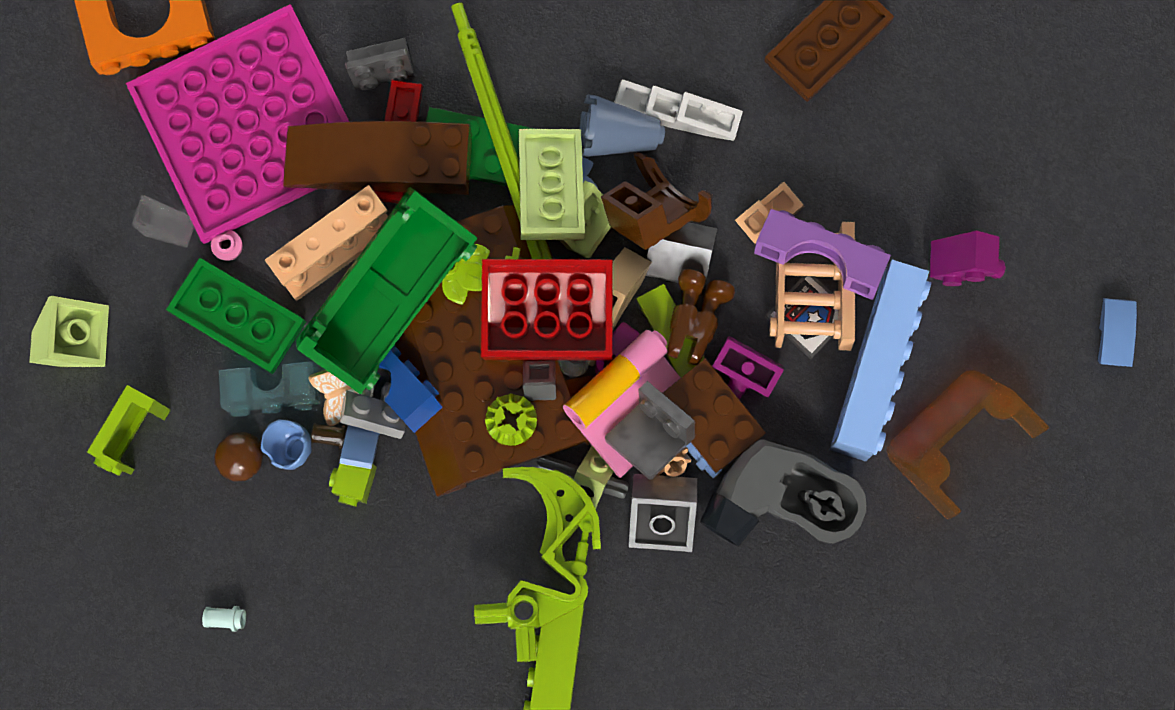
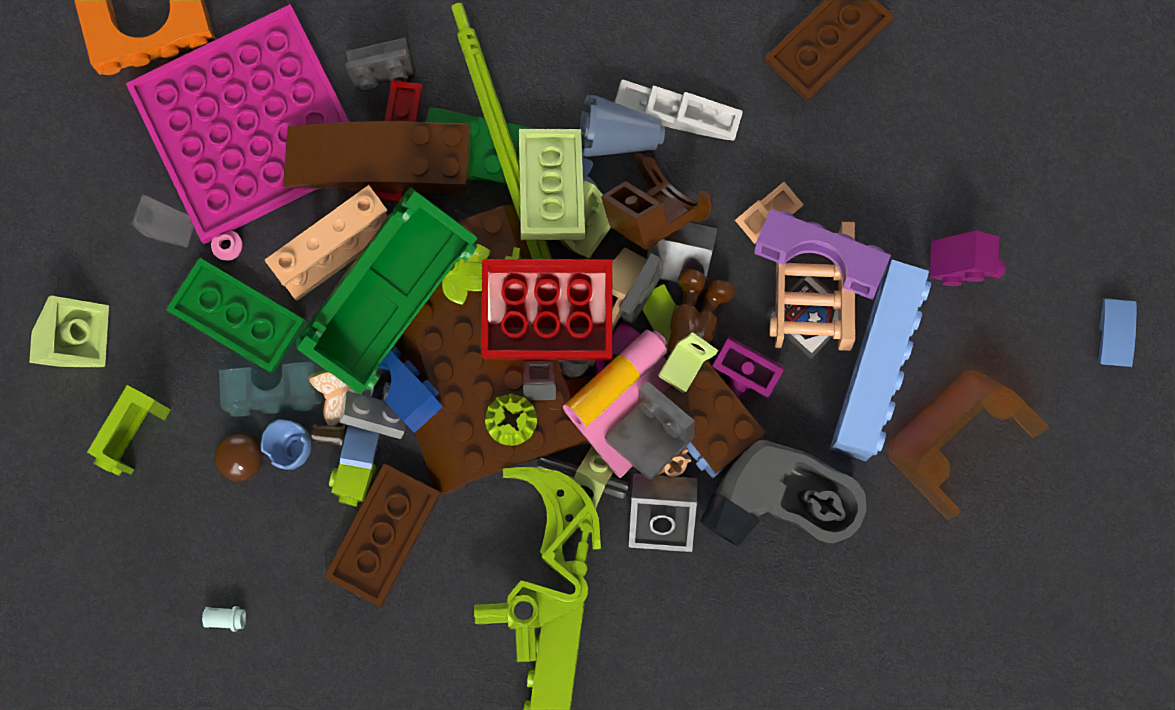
none -> reddish brown plate [324,463,441,607]
none -> dark grey tile [619,253,663,325]
none -> yellowish green bracket [658,332,718,393]

